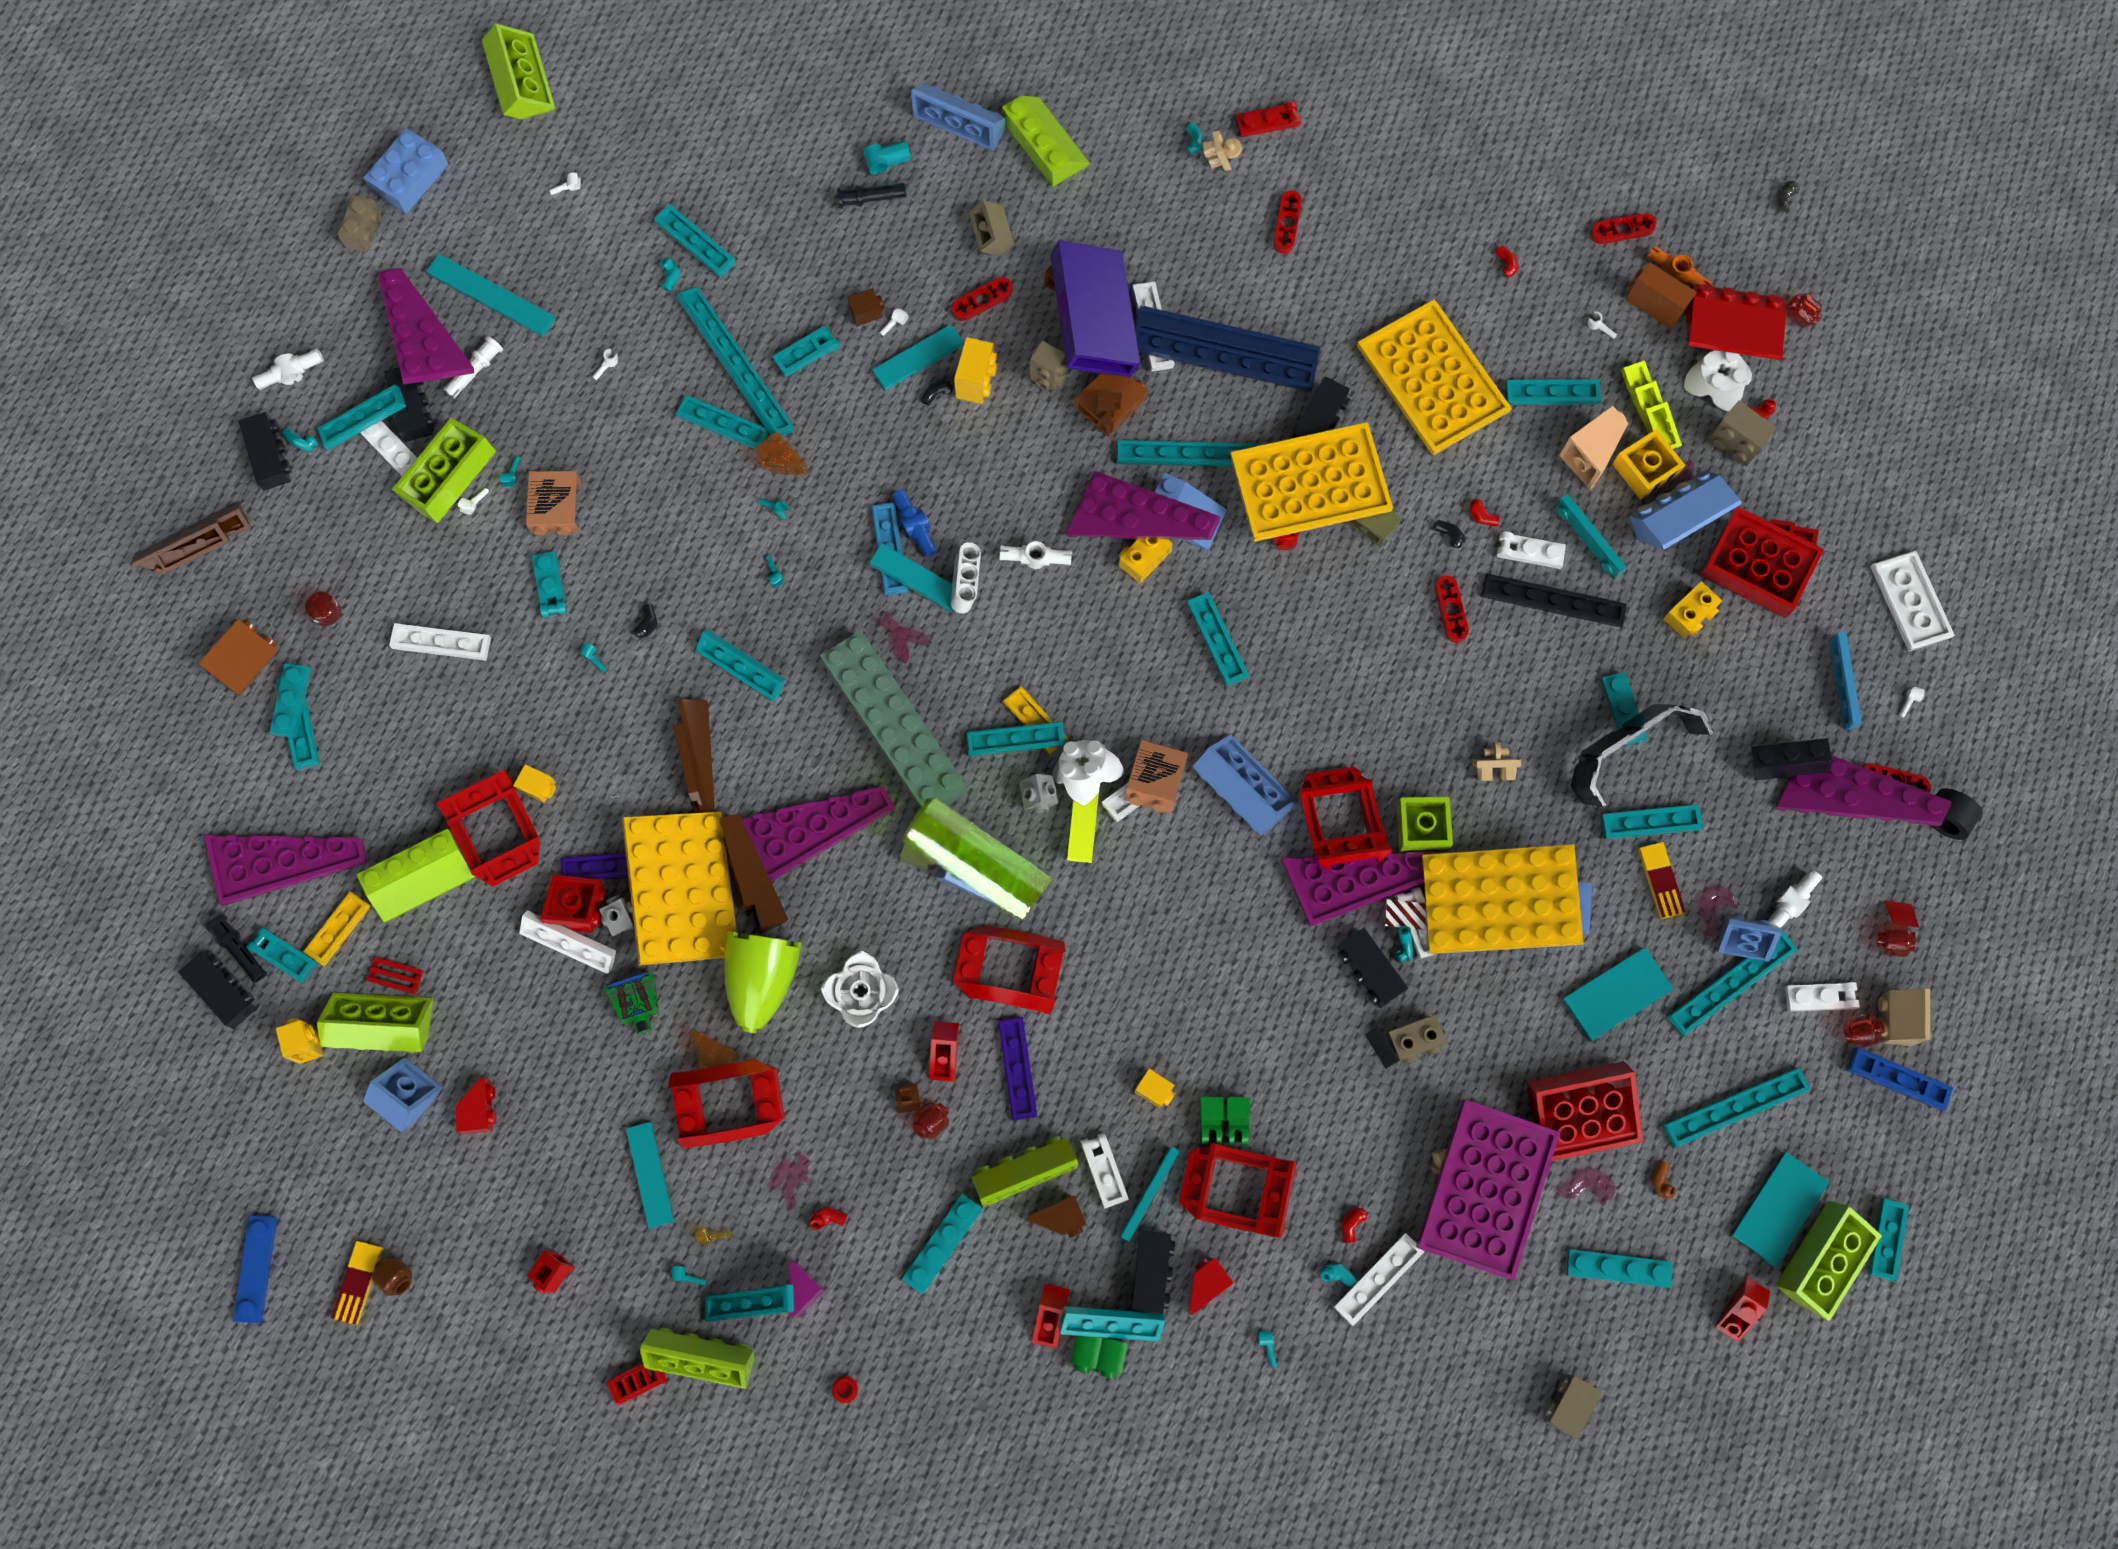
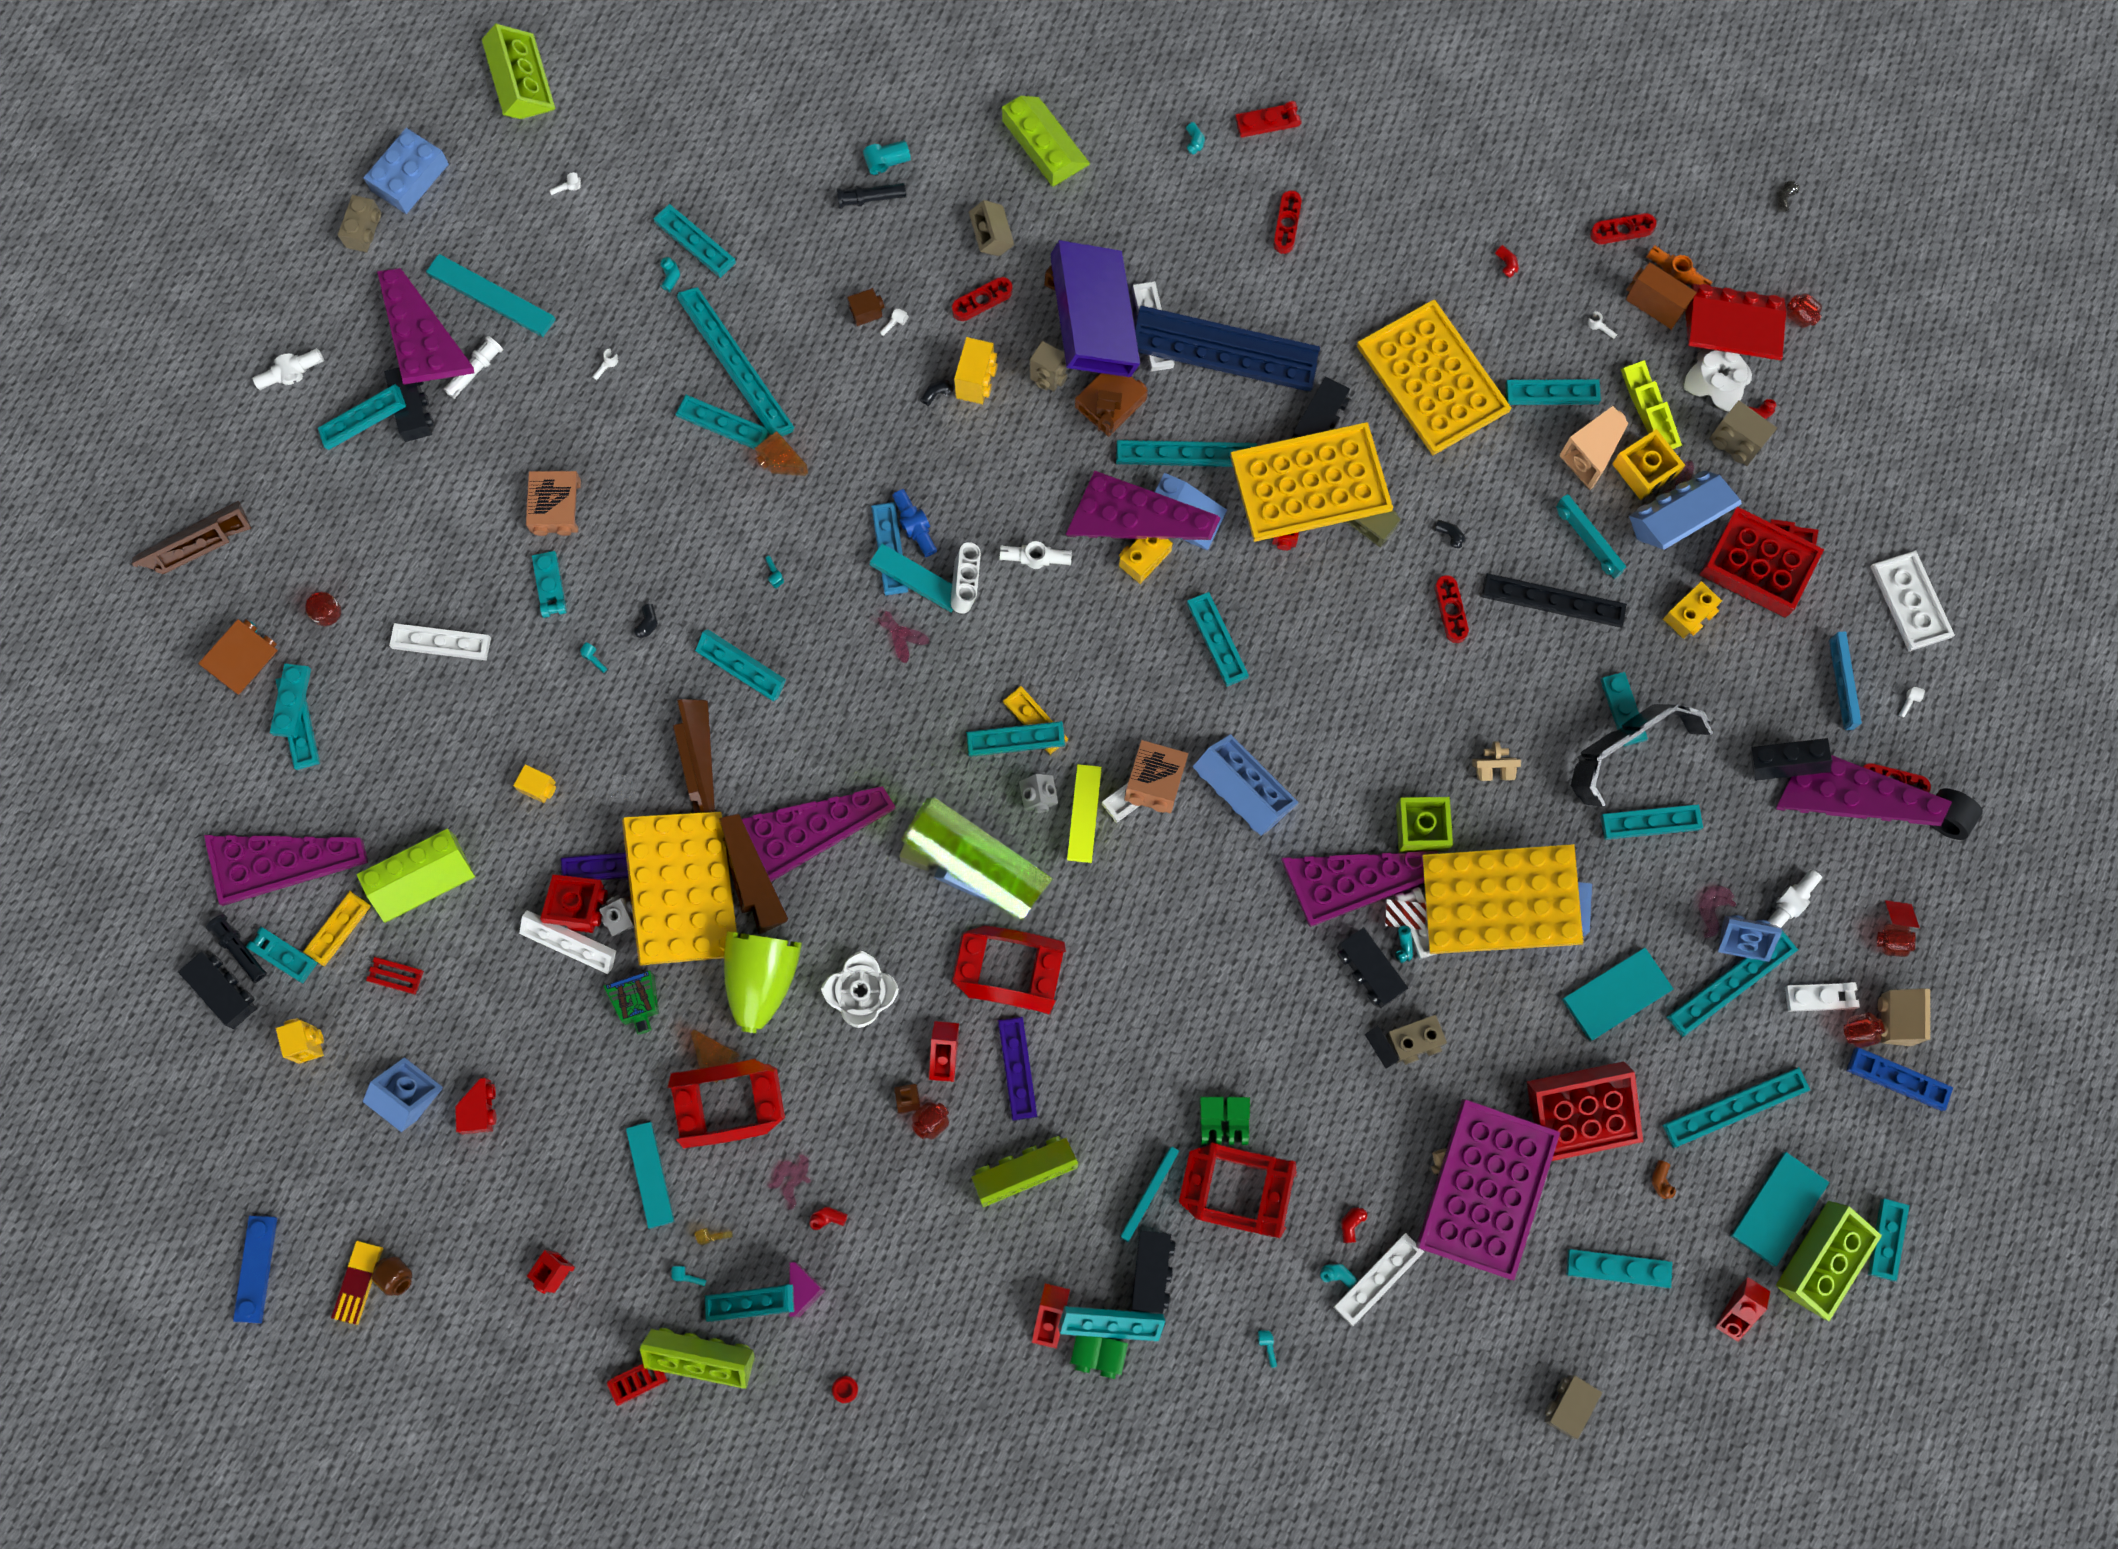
black brick [238,412,292,491] -> none
teal arm [282,428,318,452] -> none
lime slope [317,992,433,1053] -> none
white plate [360,421,417,476] -> none
lime slope [392,418,496,524] -> none
red wedge [437,769,540,887] -> none
white hand [458,488,489,515] -> none
teal hand [500,456,521,487] -> none
teal hand [758,498,791,519] -> none
teal plate [772,326,840,378] -> none
sand green brick [820,630,967,816] -> none
teal tile [872,324,963,391] -> none
teal plate [902,1194,983,1295] -> none
medium blue slope [911,84,1005,151] -> none
reddish brown slope [1027,1196,1087,1238] -> none
white brick [1052,740,1124,806] -> none
white plate [1080,1132,1129,1209] -> none
yellow brick [1134,1069,1176,1109] -> none
red slope [1188,1257,1234,1315] -> none
tan hips [1202,131,1242,171] -> none
red wedge [1300,767,1391,871] -> none
red arm [1469,499,1500,527] -> none
white plate [1497,532,1566,569] -> none
clear pink piece [1557,1170,1616,1206] -> none
tile [1638,842,1686,919] -> none

